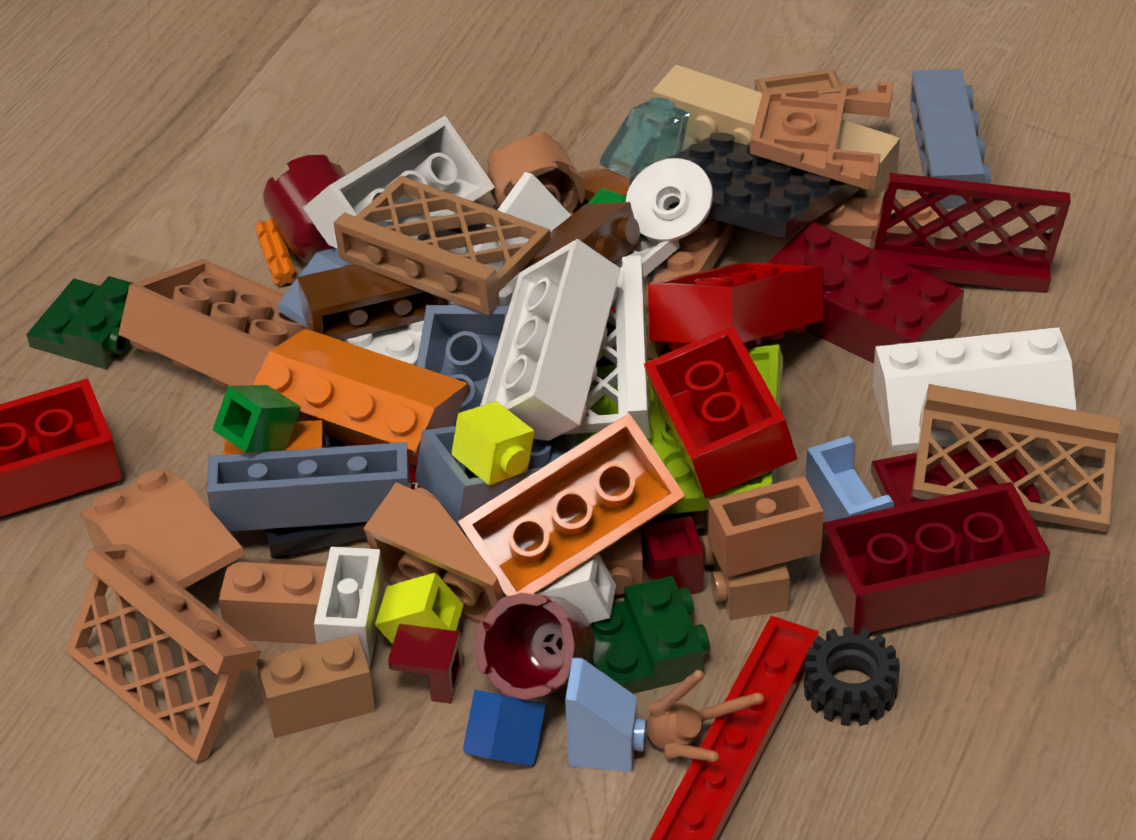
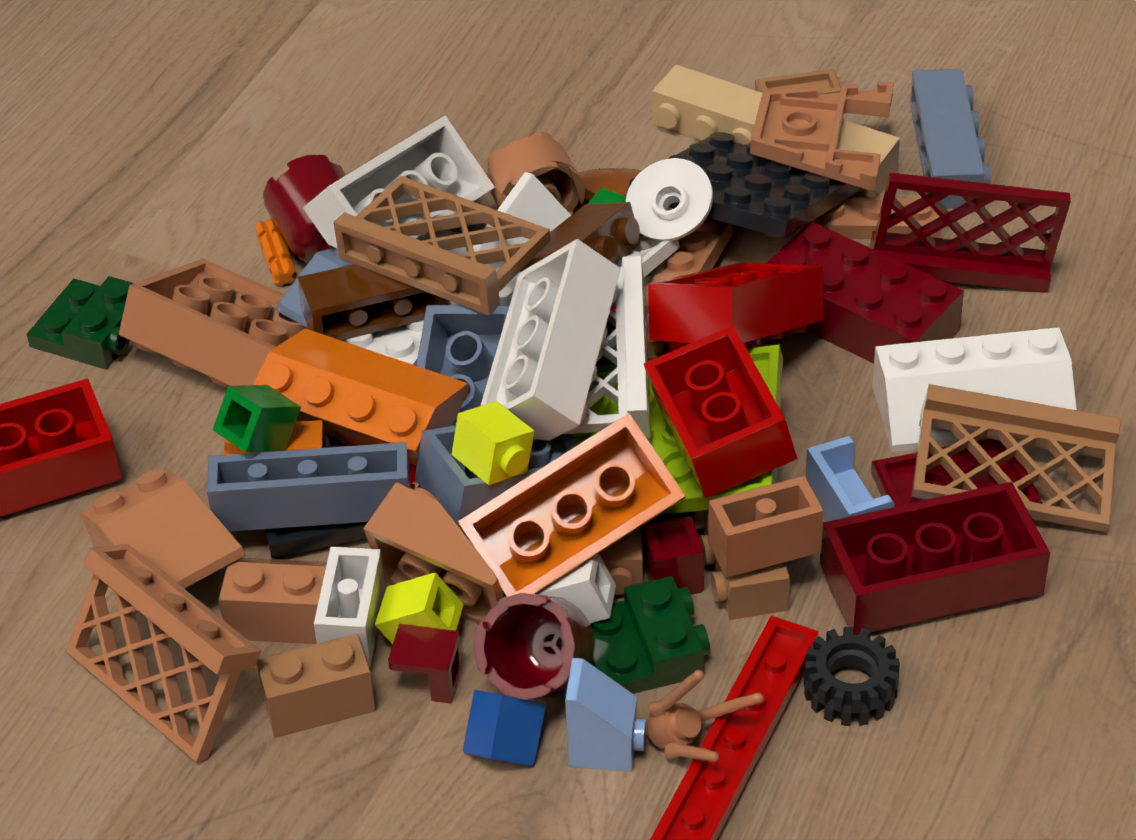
clear light blue slope [599,97,689,179] -> none

